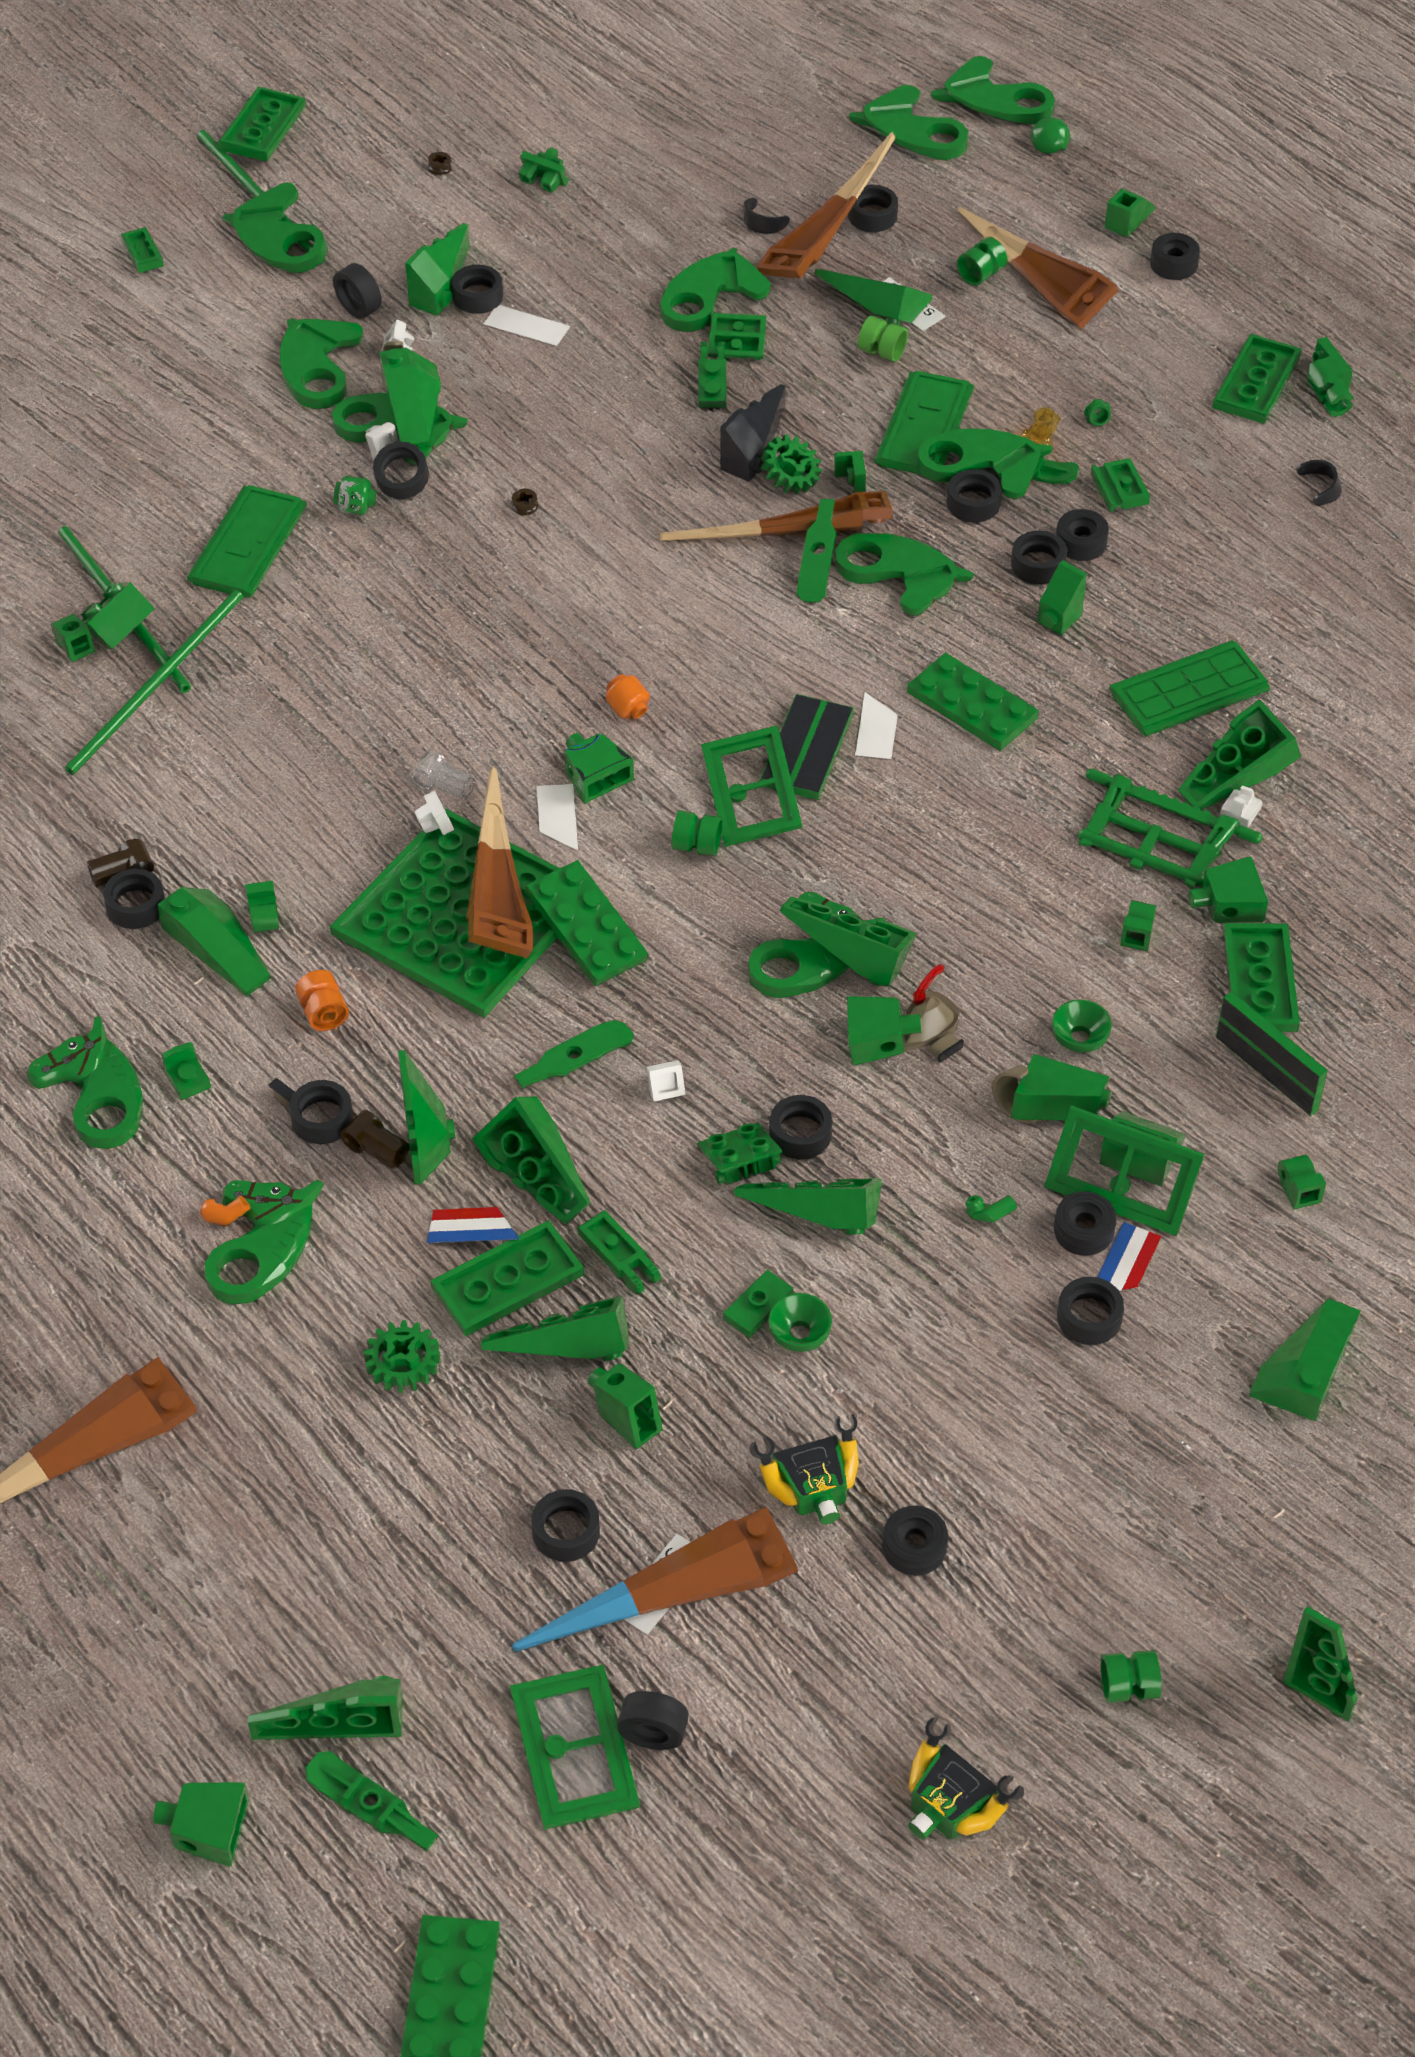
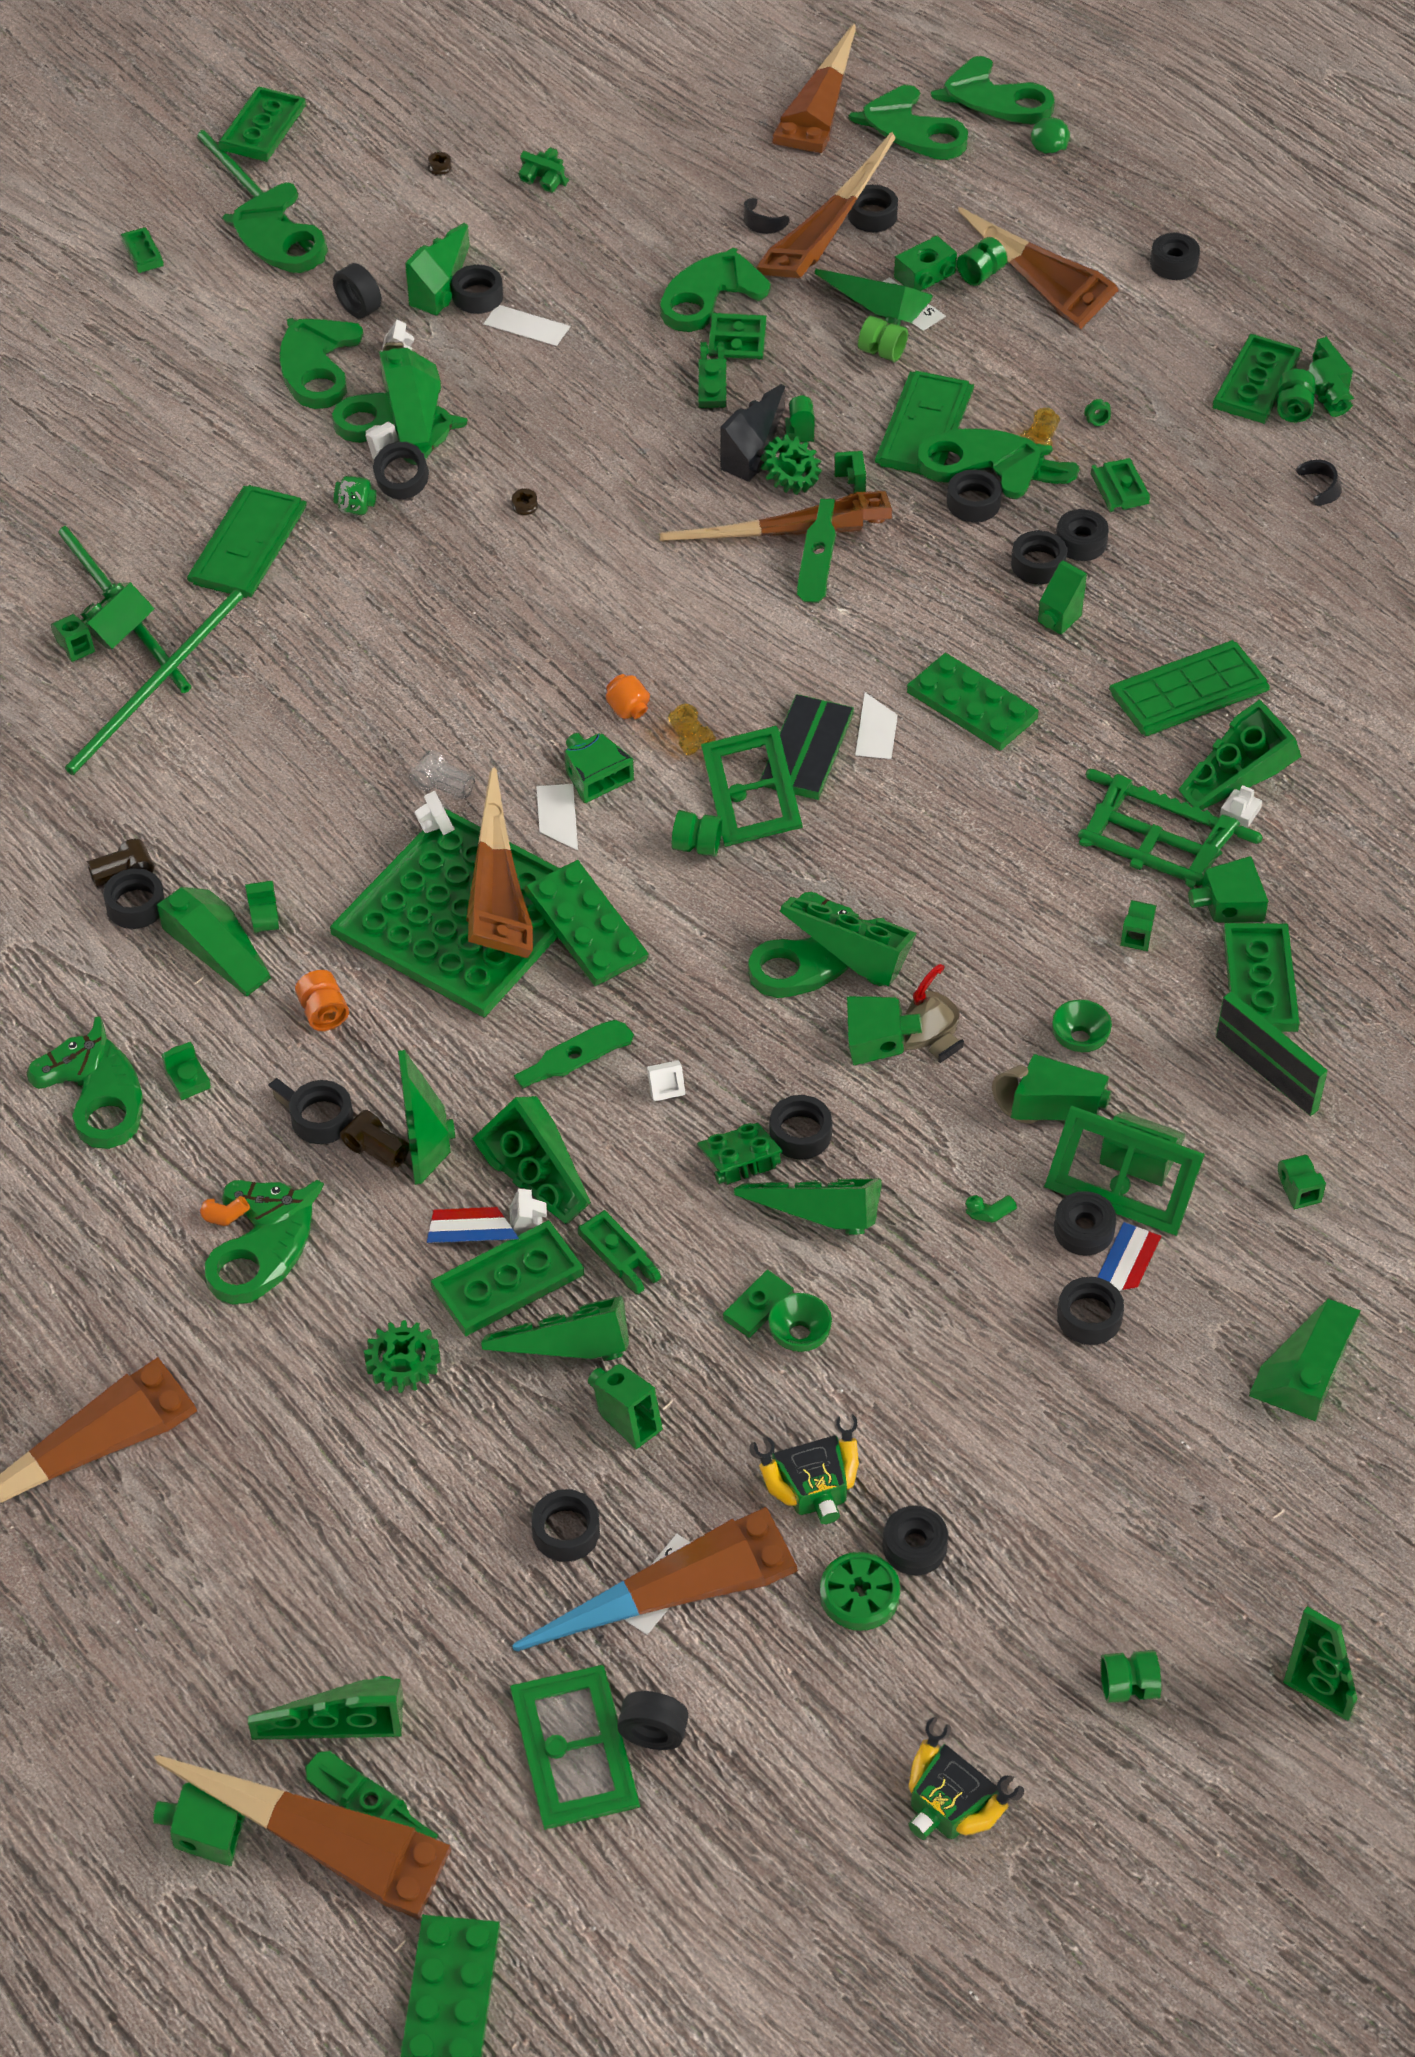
green animal [835,533,974,616] -> none
green slope [1105,188,1155,238] -> none
none -> dark orange plate [154,1756,451,1920]
none -> white tile [509,1188,547,1236]
none -> clear yellow plate [668,704,716,756]
none -> dark orange plate [772,23,856,154]
none -> green leg [785,395,815,442]
none -> green wheel [820,1552,901,1631]
none -> green brick [894,235,957,291]
none -> green wheel [1277,369,1316,423]

